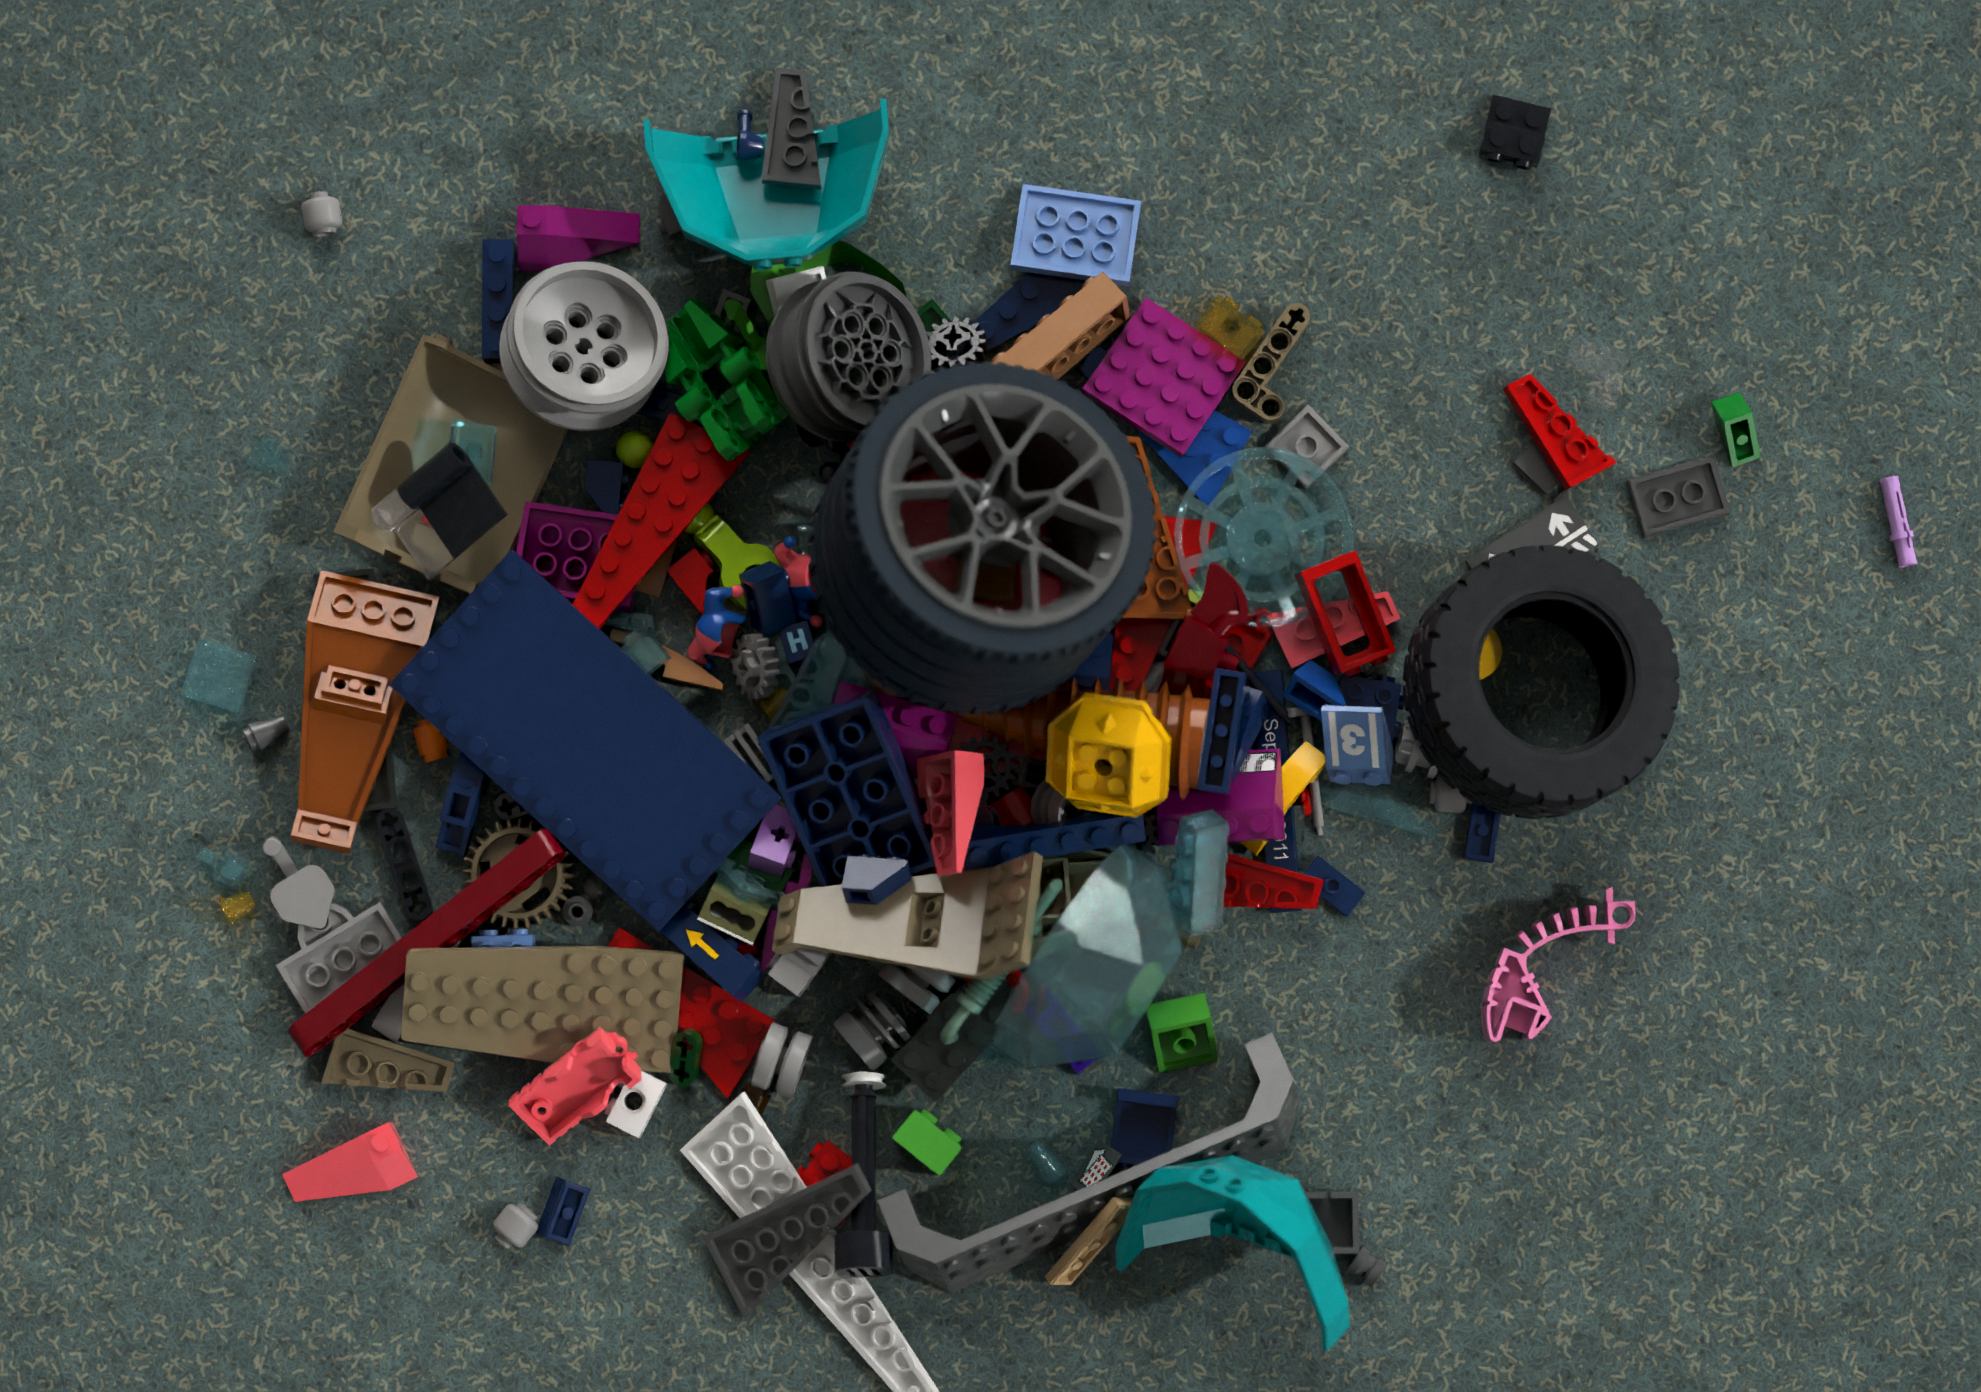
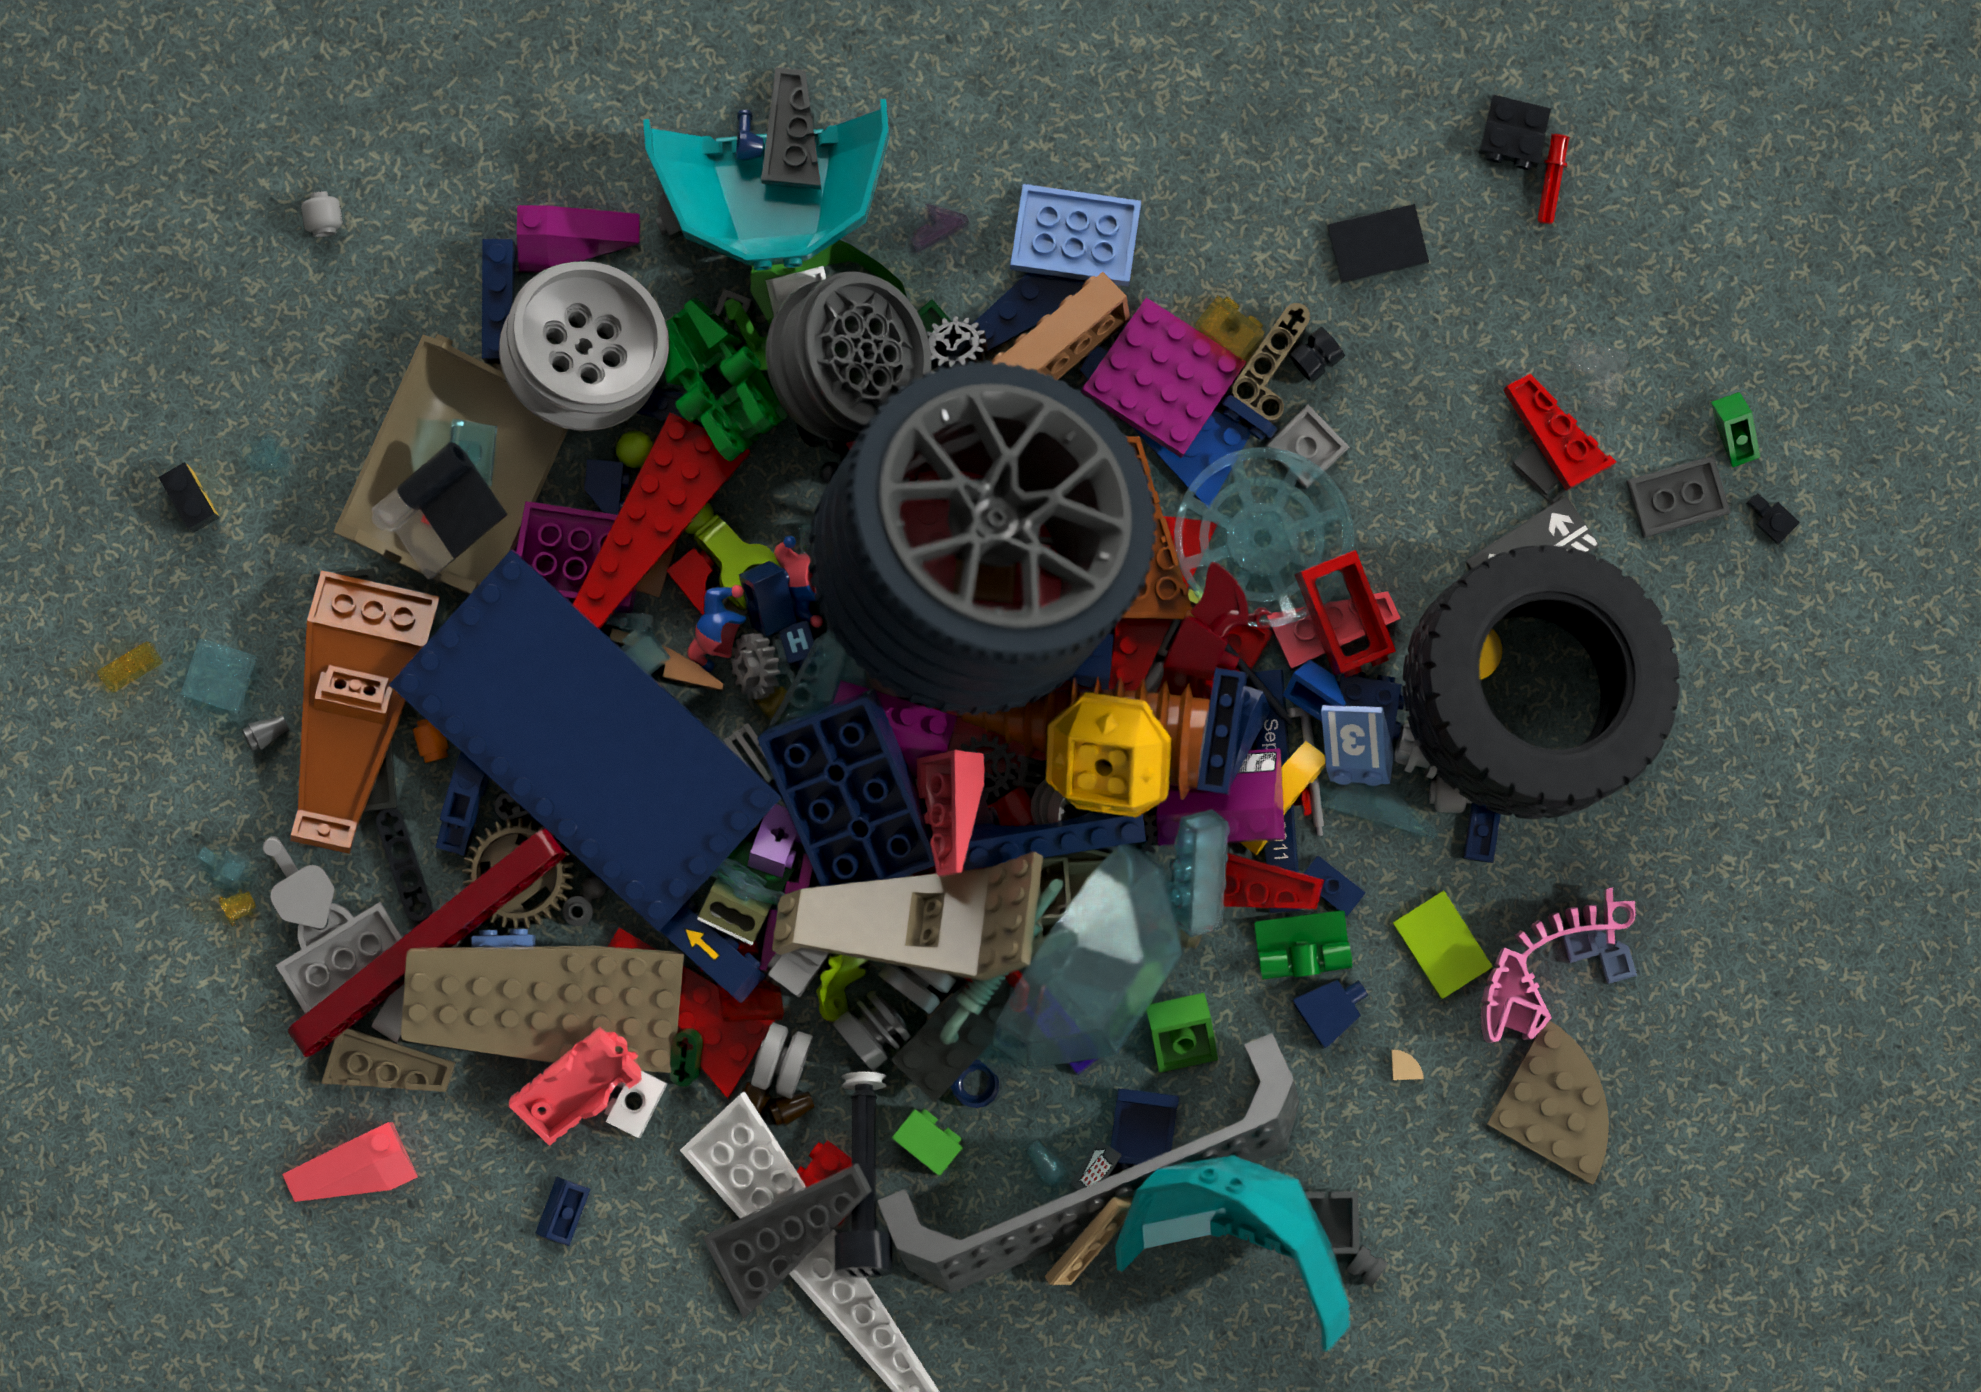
light grey head [493,1202,538,1249] -> none
slope [841,855,912,905] -> none
lavender pin [1879,476,1918,568] -> none
none -> clear yellow slope [97,641,163,693]
none -> black brick [158,462,220,533]
none -> clear red wing [717,980,784,1022]
none -> dark brown cone [767,1091,815,1127]
none -> lime plant [816,954,868,1022]
none -> clear purple slope [911,204,969,254]
none -> dark blue piece [950,1059,999,1108]
none -> dark blue plate [1221,395,1277,441]
none -> green panel [1254,910,1352,980]
none -> black wheel [1288,327,1345,383]
none -> dark blue torso [1291,980,1368,1049]
none -> black tile [1327,204,1429,284]
none -> tan tile [1391,1050,1424,1080]
none -> lime tile [1393,890,1493,1000]
none -> dark tan plate [1487,1020,1609,1185]
none -> red axle [1537,134,1570,224]
none -> sand blue tile [1562,931,1637,984]
none -> black plate [1746,493,1800,545]

